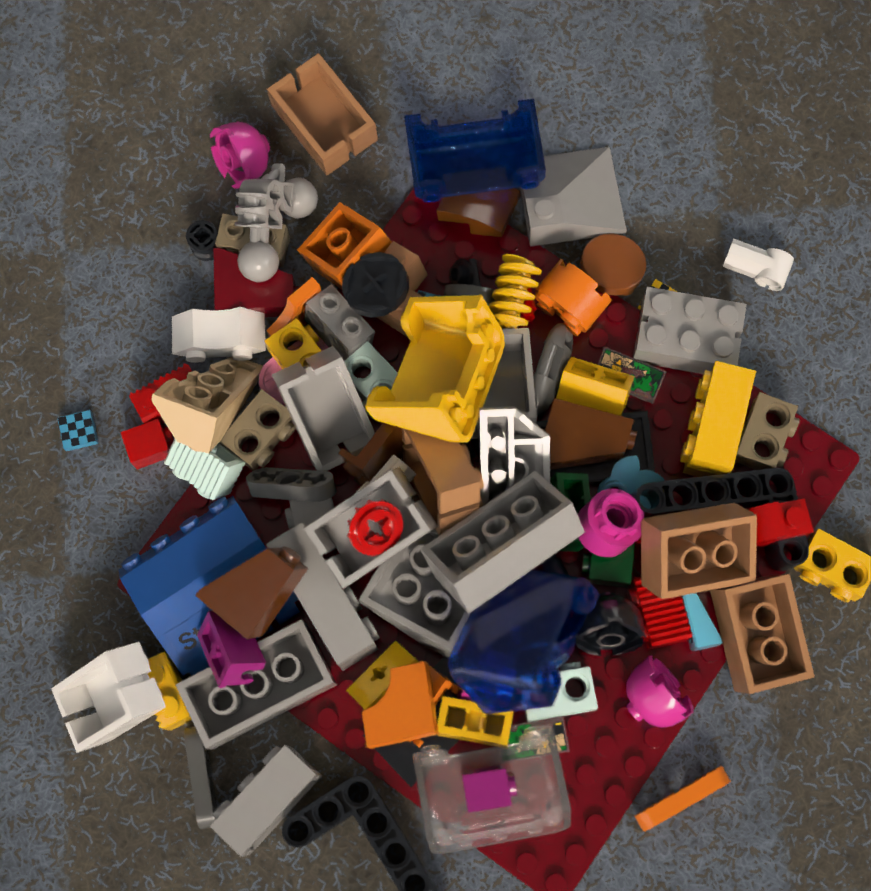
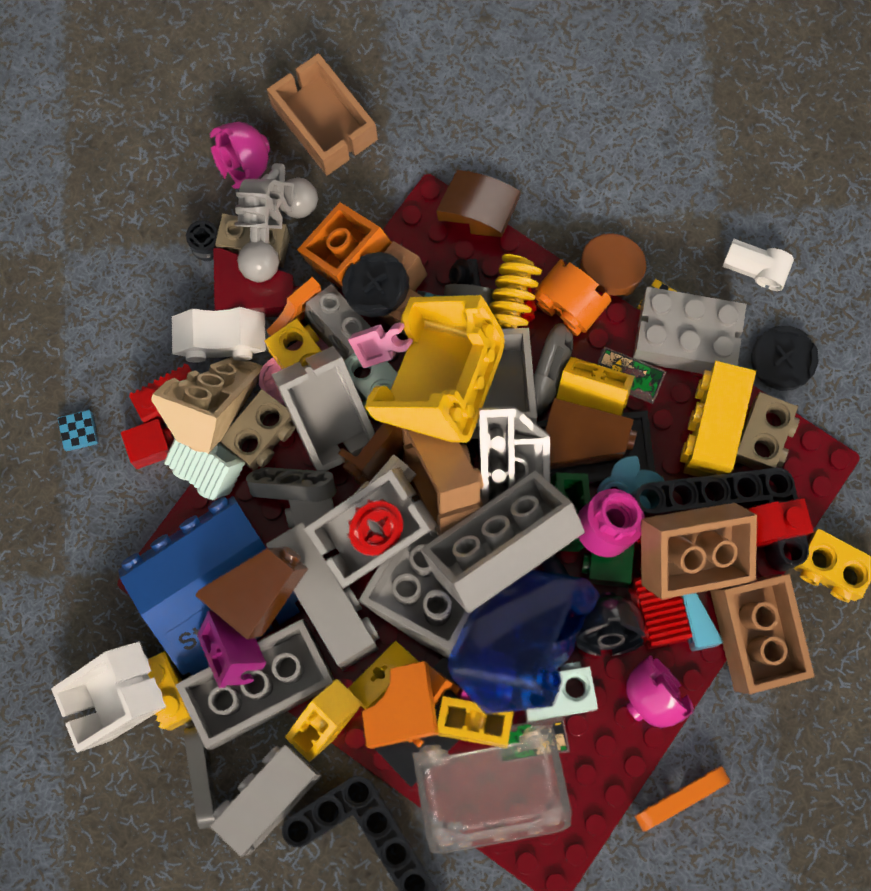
clear blue windscreen [404,98,546,203] -> none
magenta brick [462,764,517,813] -> none
light grey slope [515,147,626,247] -> none
none -> yellow brick [285,679,362,762]
none -> bright pink plate [348,323,413,369]
none -> black tile [751,325,819,391]

